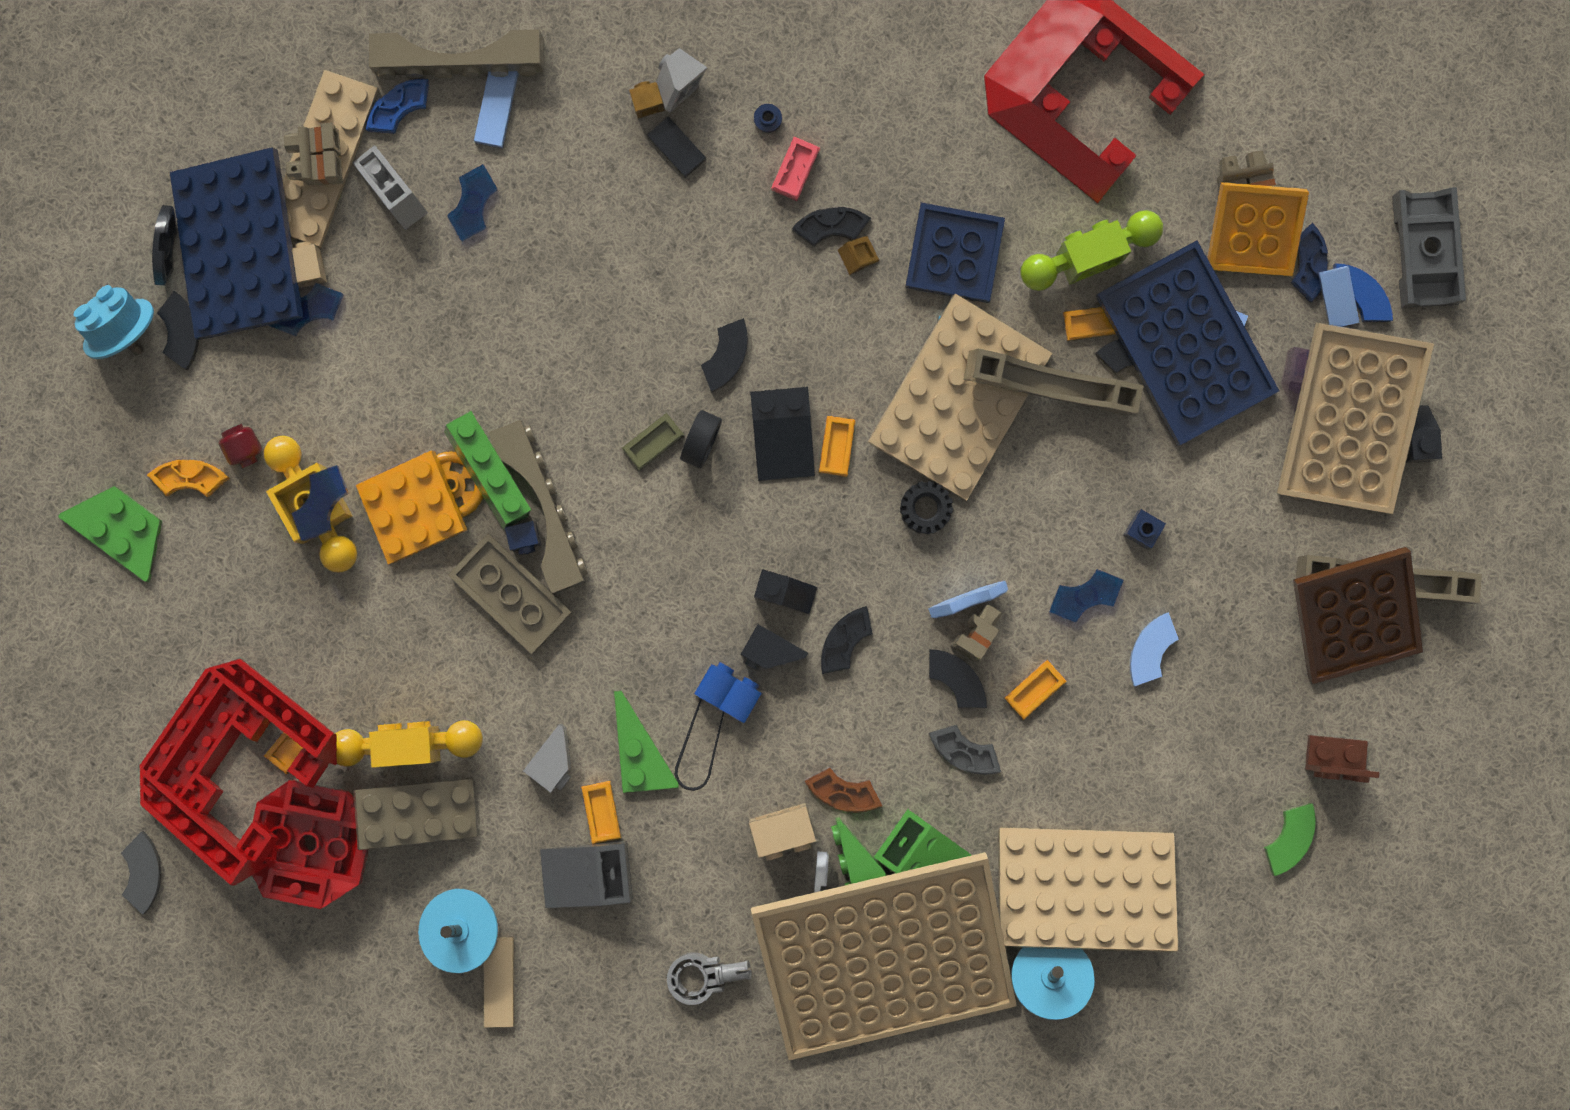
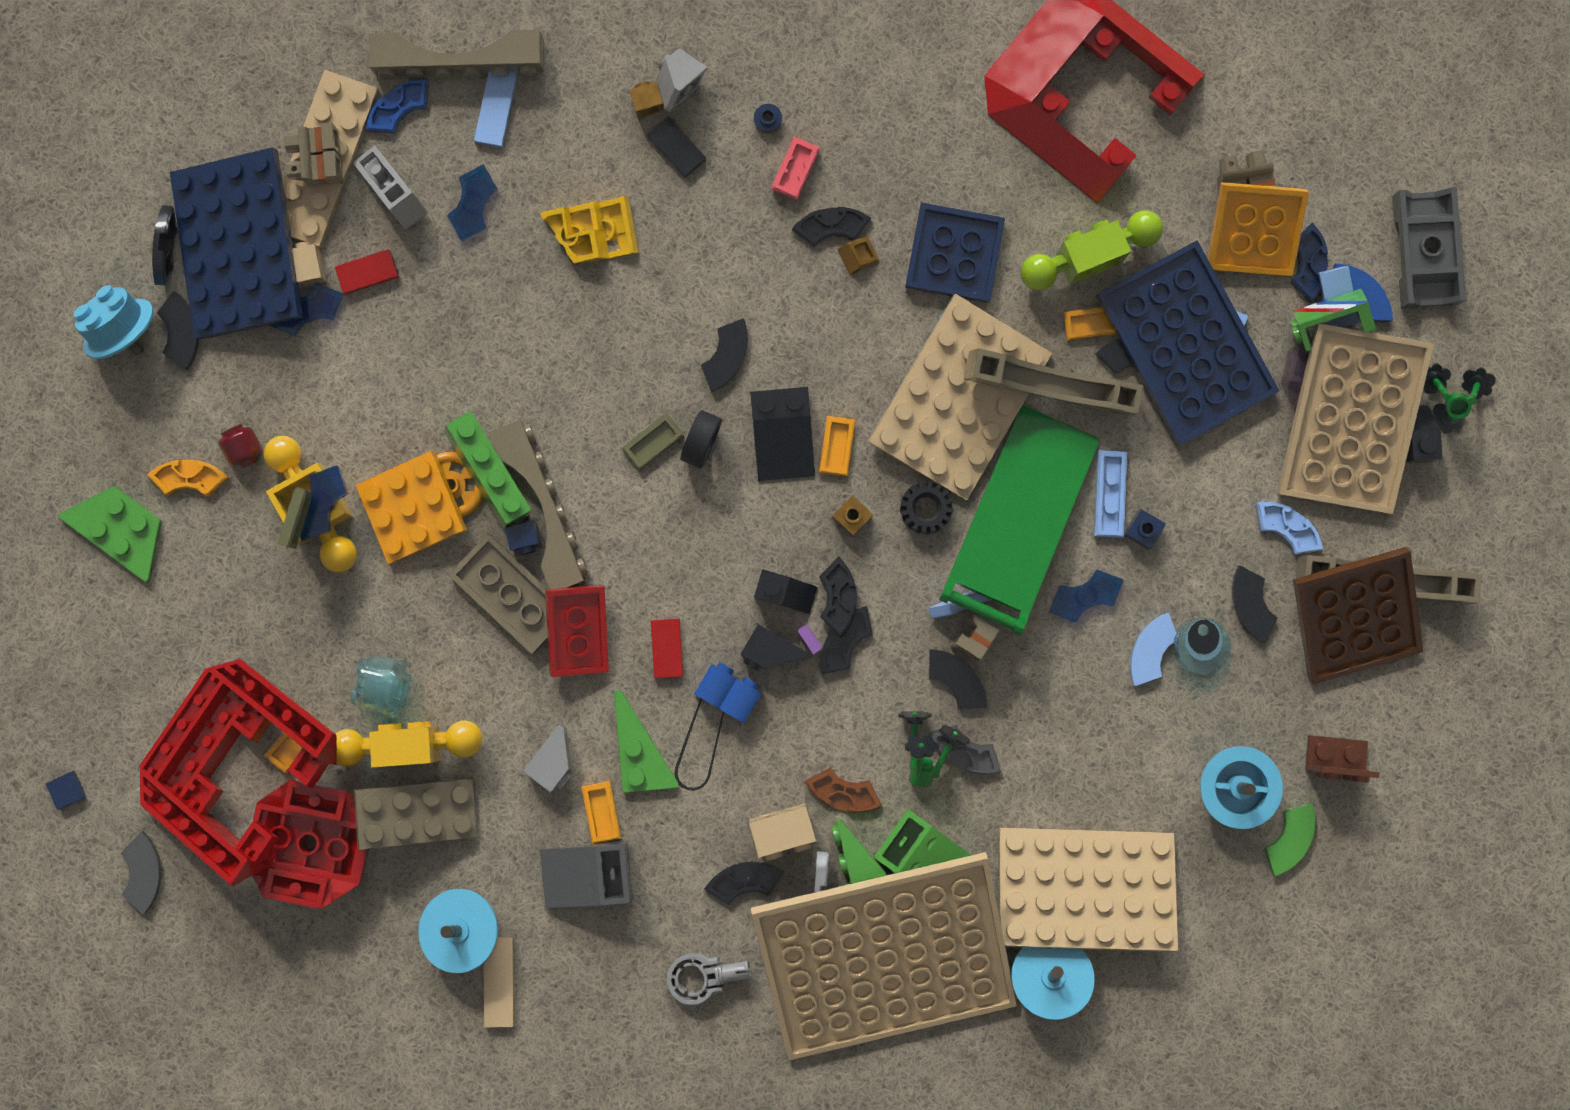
light orange tile [1004,660,1067,720] -> none
none -> dark blue tile [46,771,87,810]
none -> olive tile [277,487,313,549]
none -> red tile [335,249,399,295]
none -> clear light blue brick [351,655,411,718]
none -> yellow slope [540,196,639,264]
none -> red plate [545,585,609,677]
none -> red tile [651,619,683,678]
none -> black tile [704,861,784,905]
none -> medium lavender tile [797,625,822,655]
none -> black tile [819,556,857,638]
none -> pearl gold plate [832,495,873,537]
none -> plant [898,711,970,787]
none -> green flag [939,405,1100,636]
none -> light blue tile [1094,450,1127,538]
none -> tile [1174,617,1231,675]
none -> medium azure piece [1200,746,1283,829]
none -> black tile [1232,565,1278,643]
none -> light blue tile [1255,502,1324,555]
none -> bright green panel [1290,288,1376,352]
none -> black plant [1424,363,1496,434]

